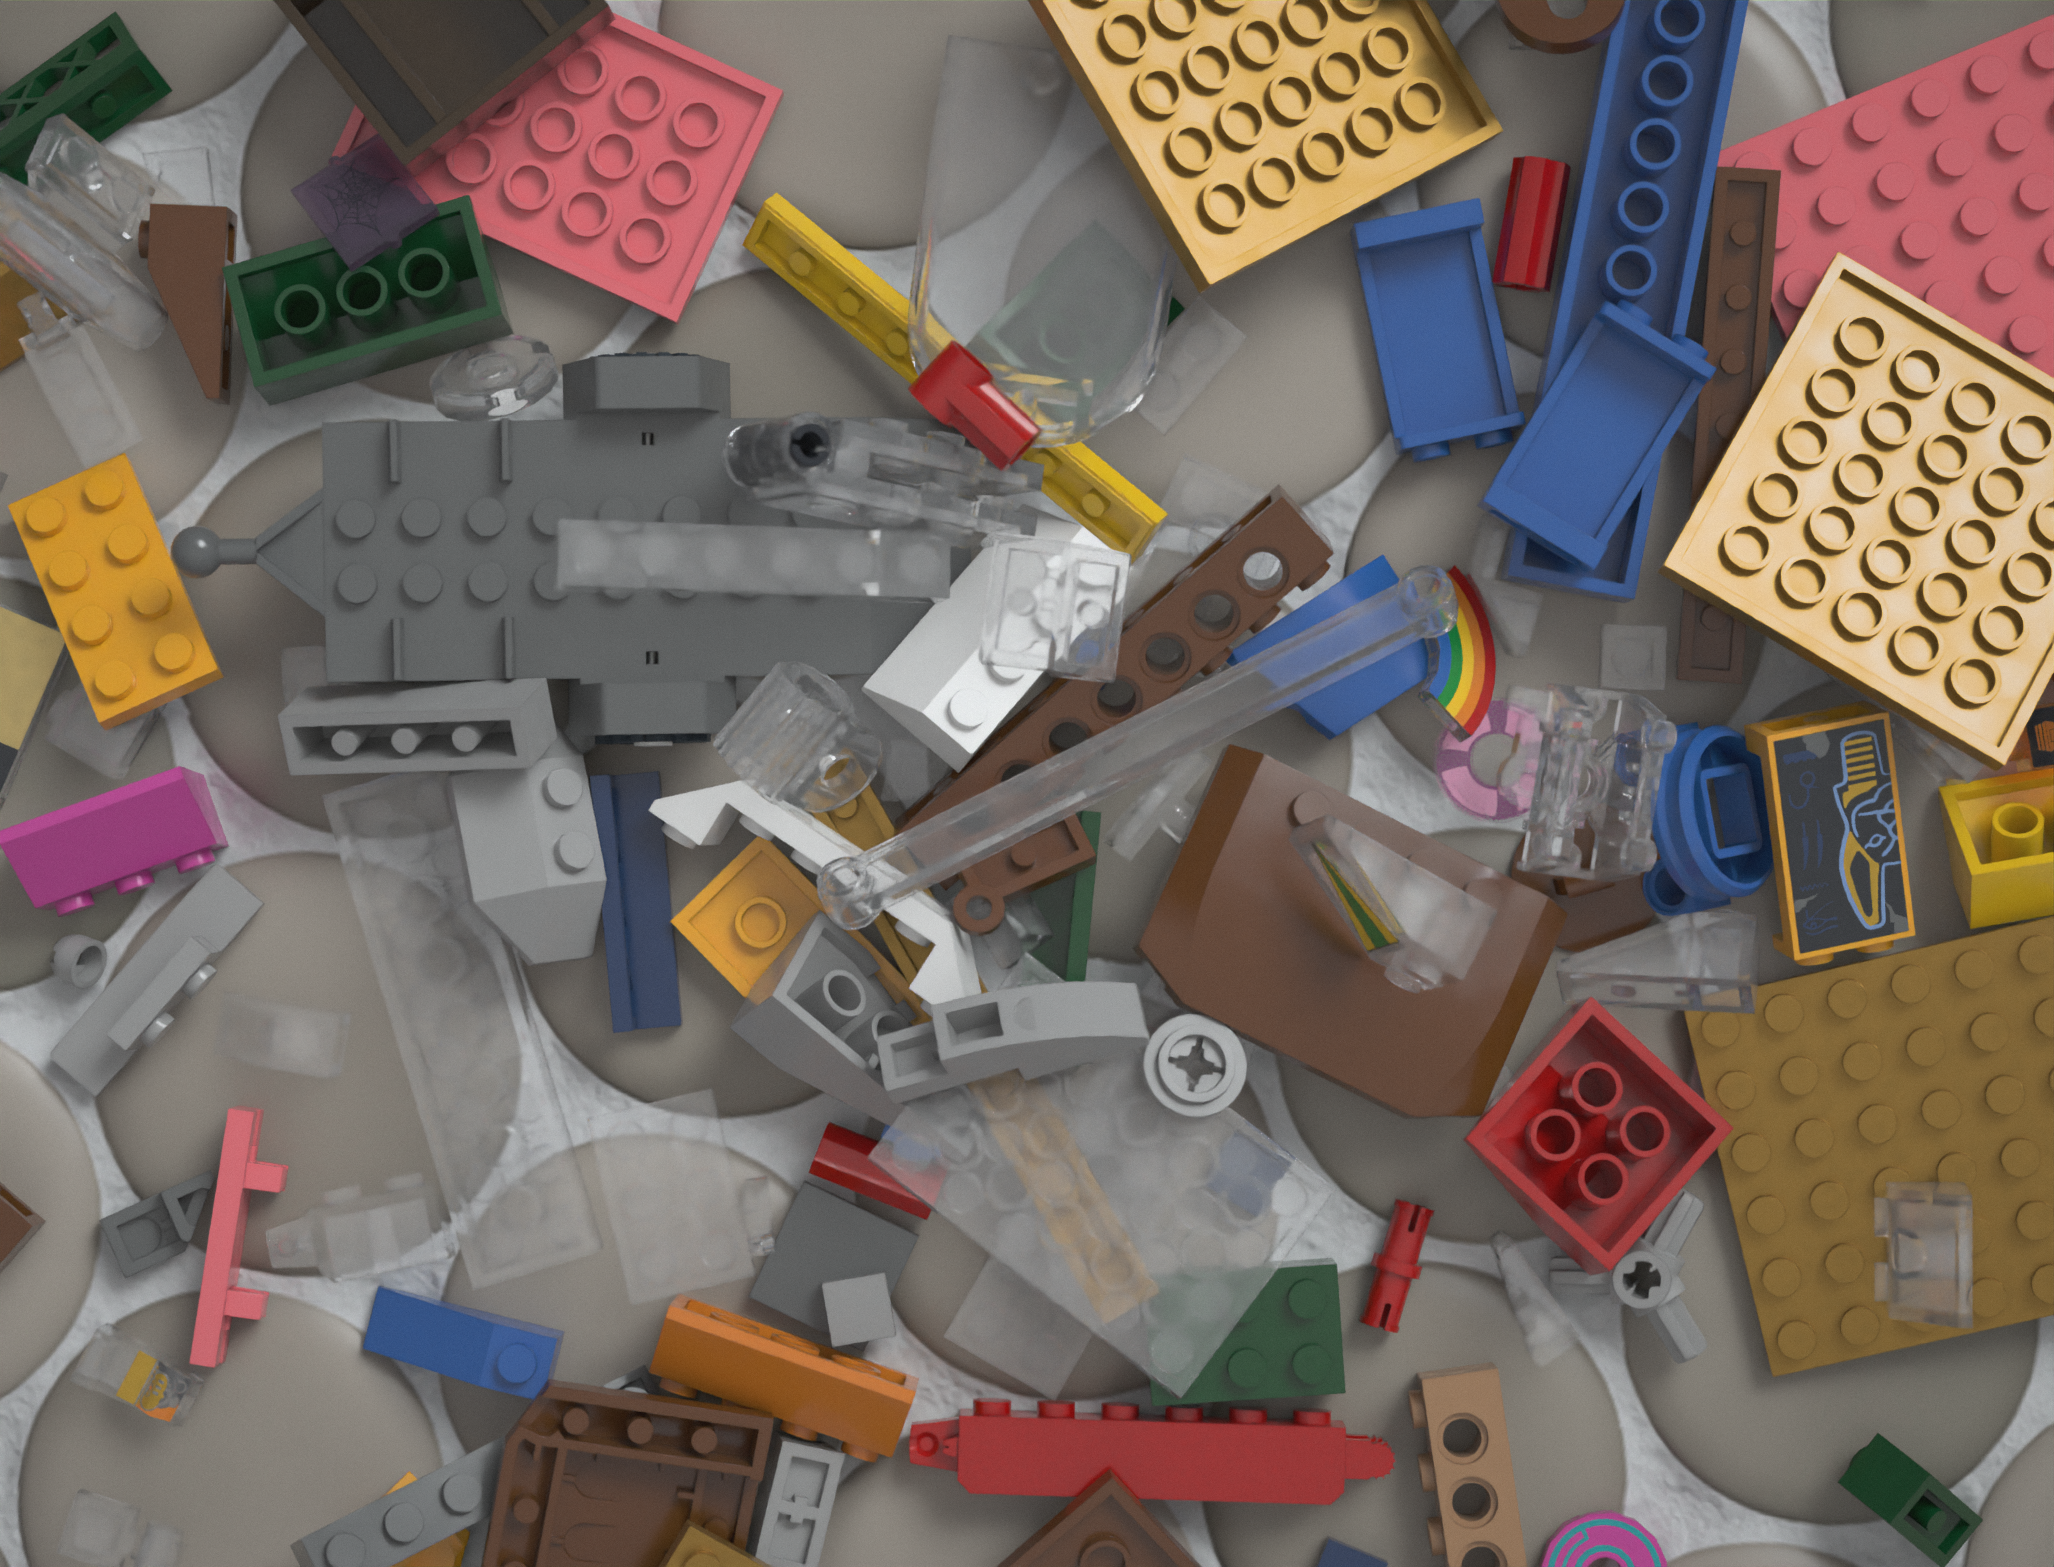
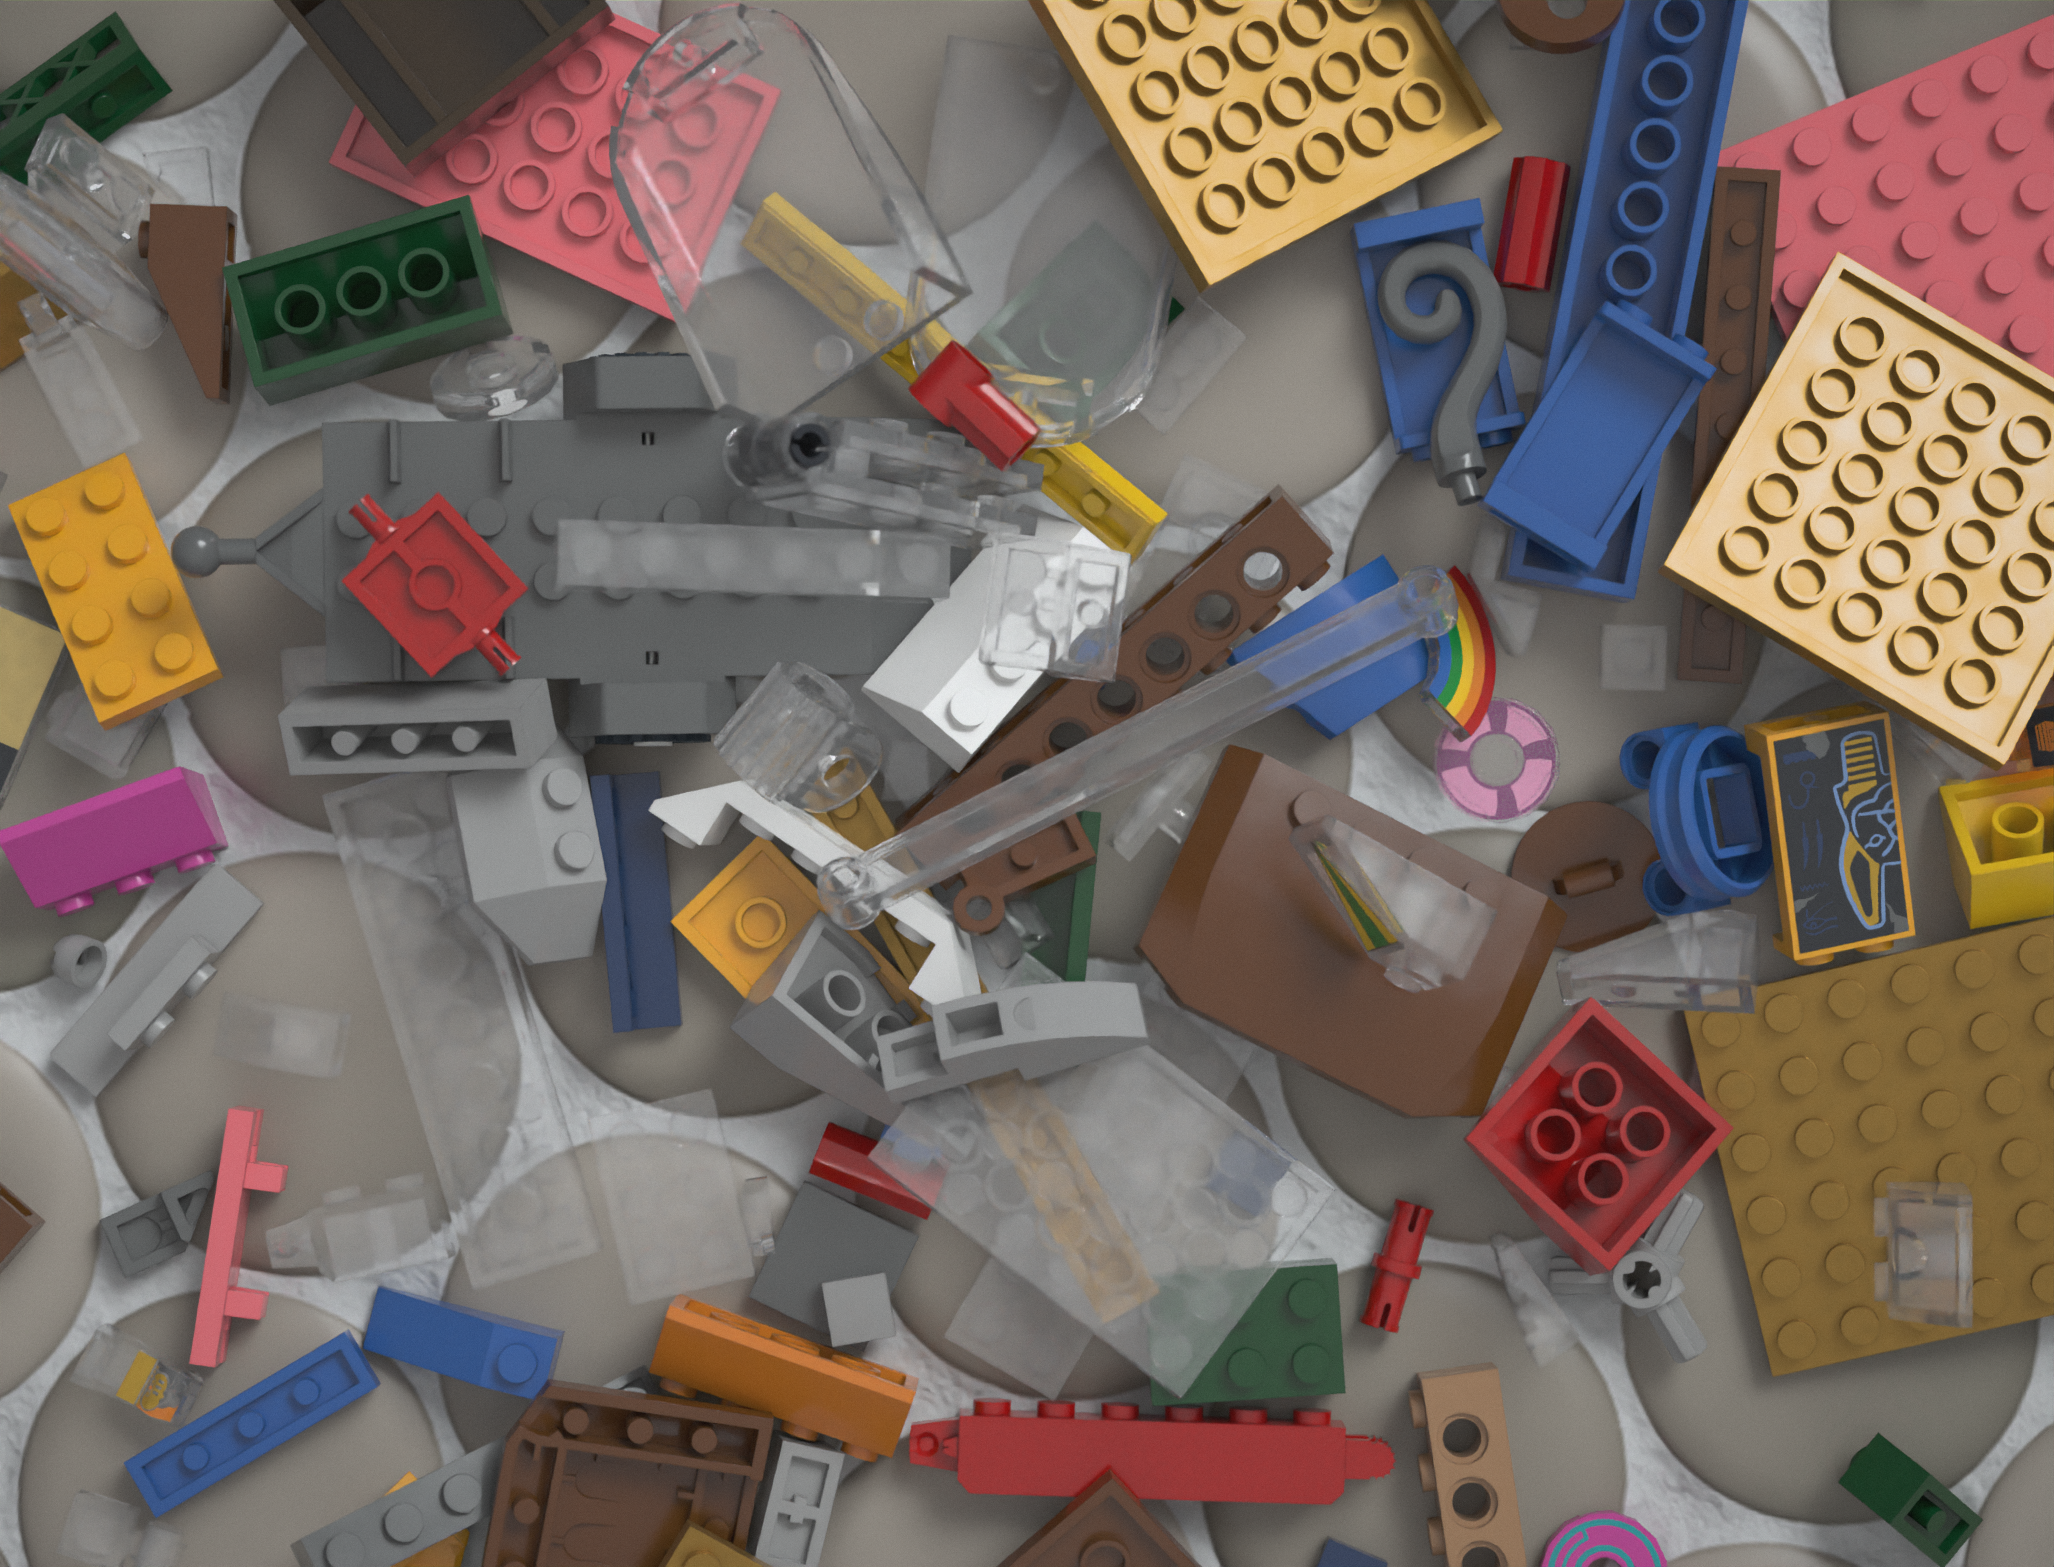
clear purple piece [291,133,440,272] -> none
light grey gear [1142,1014,1247,1119] -> none
clear leg [1496,685,1577,809] -> none
clear piece [1516,682,1677,882] -> none
none -> blue gear [124,1329,381,1518]
none -> red plate [341,492,528,678]
none -> clear windscreen [609,3,973,431]
none -> dark grey plant [1377,239,1507,506]

